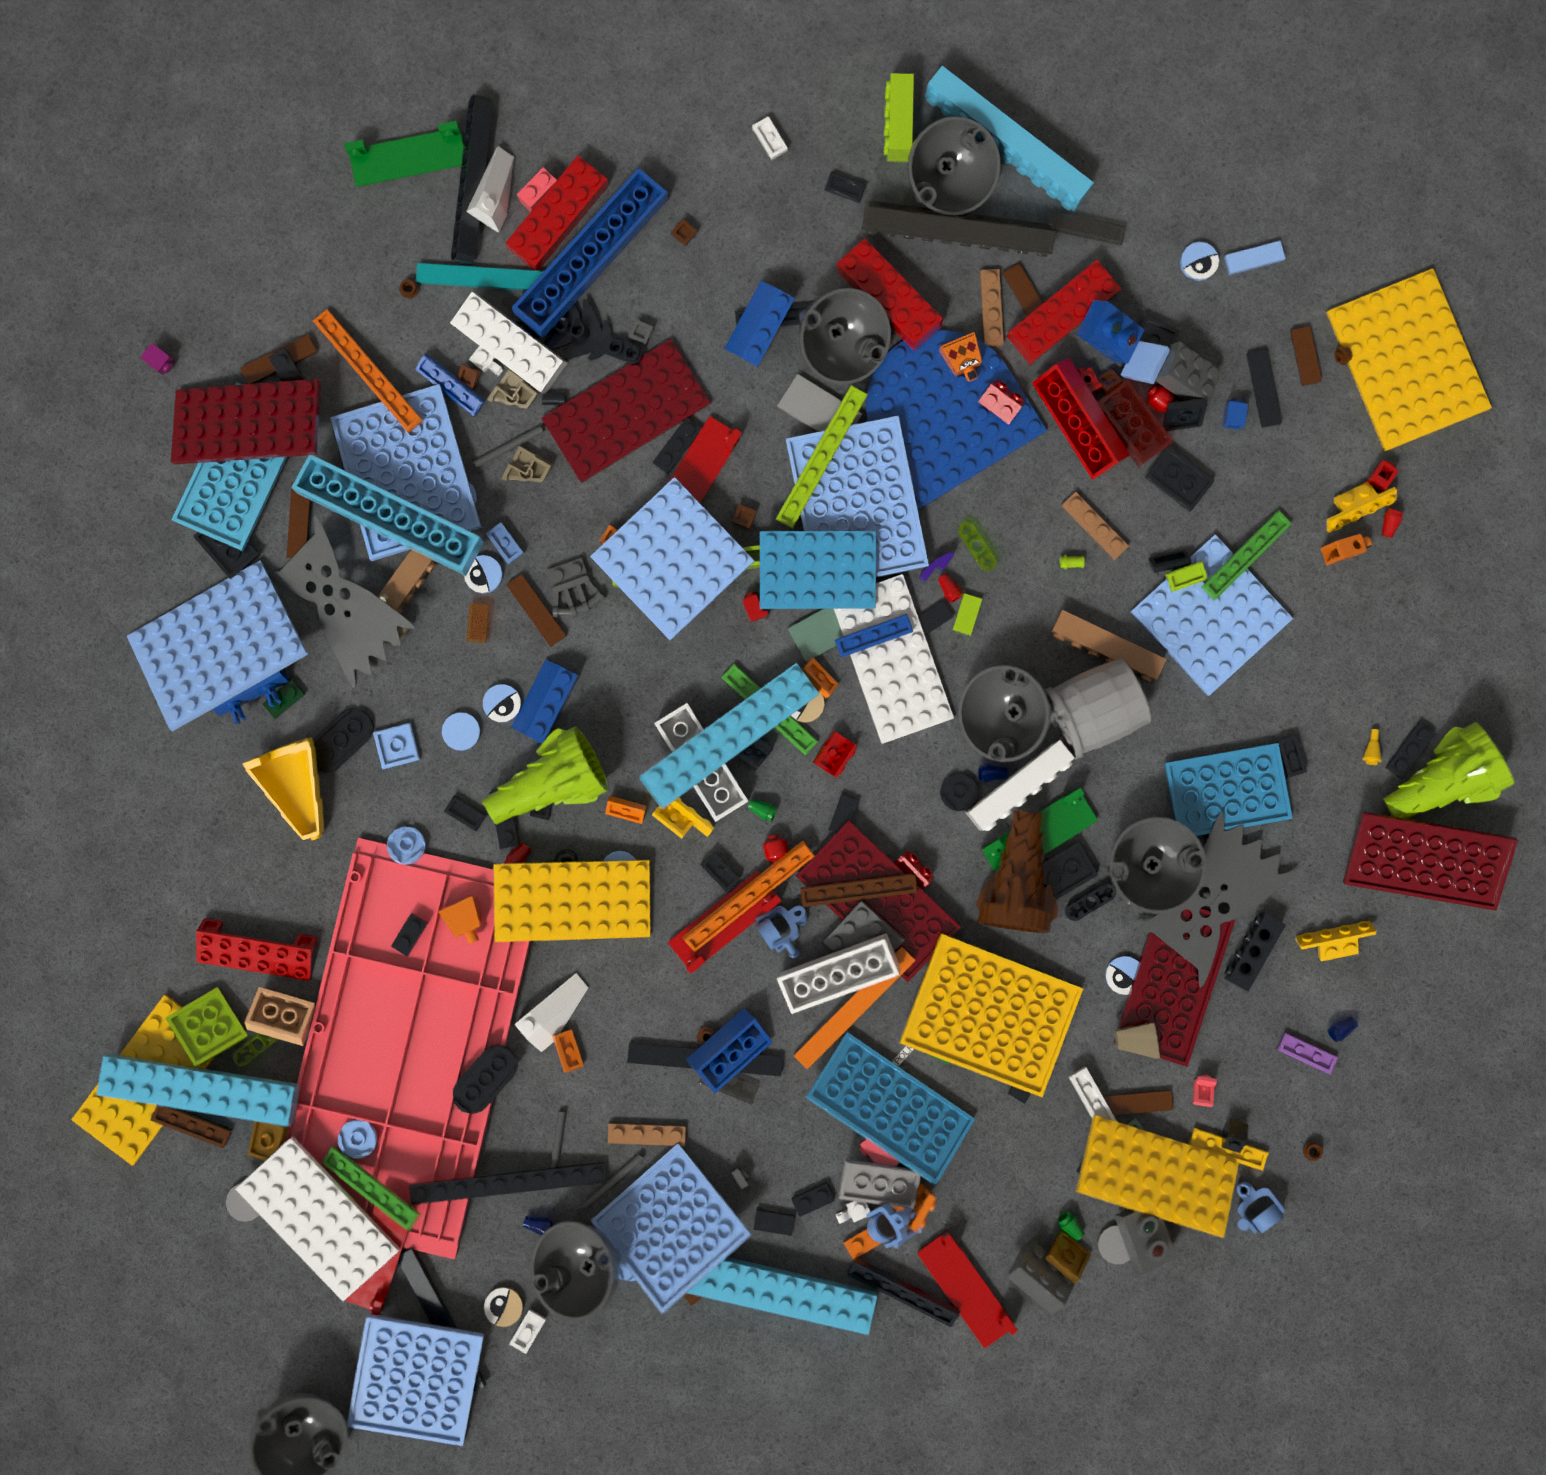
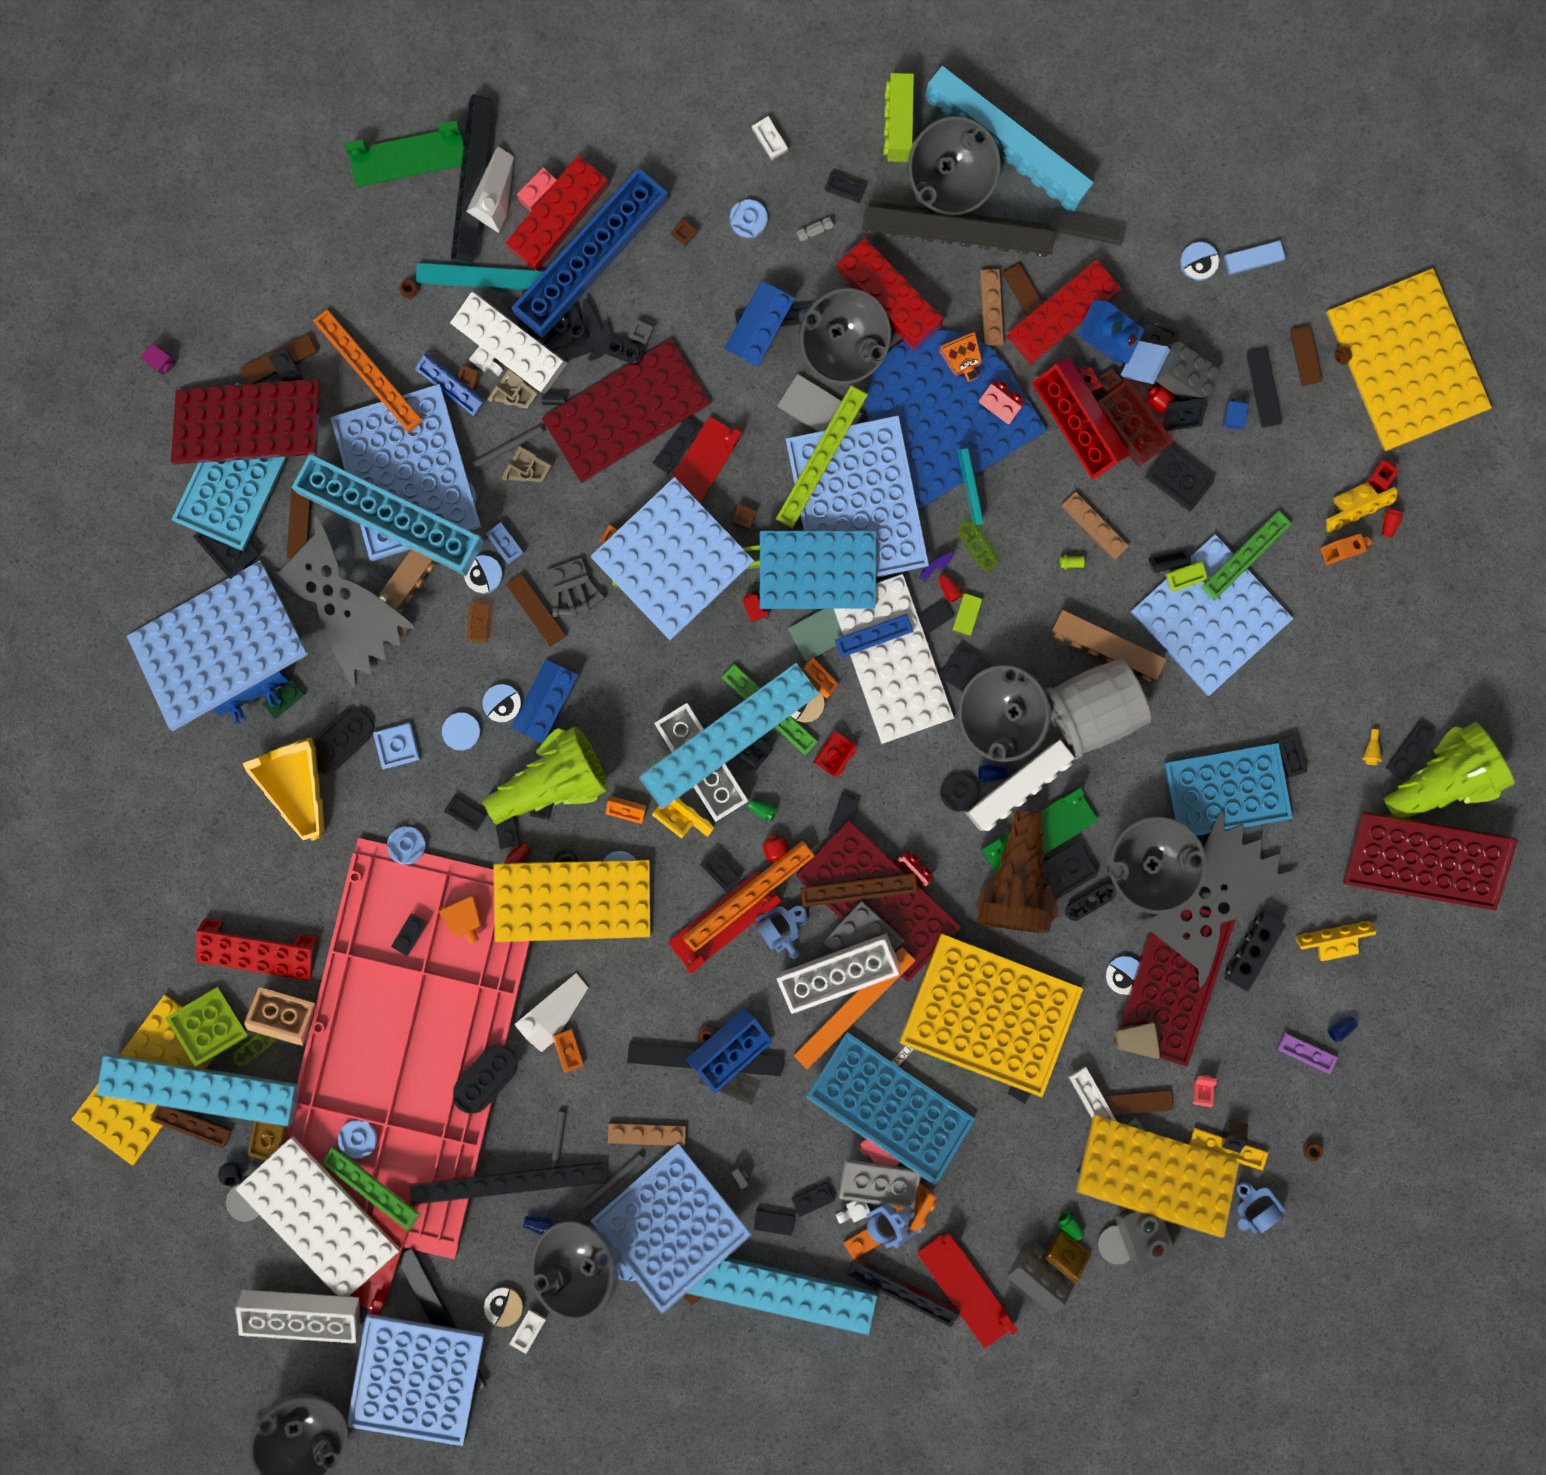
none -> black piece [218,1162,243,1187]
none -> white brick [236,1290,361,1343]
none -> light blue tile [730,199,768,238]
none -> light grey axle [797,217,834,241]
none -> black plate [939,644,992,692]
none -> teal tile [957,448,984,525]

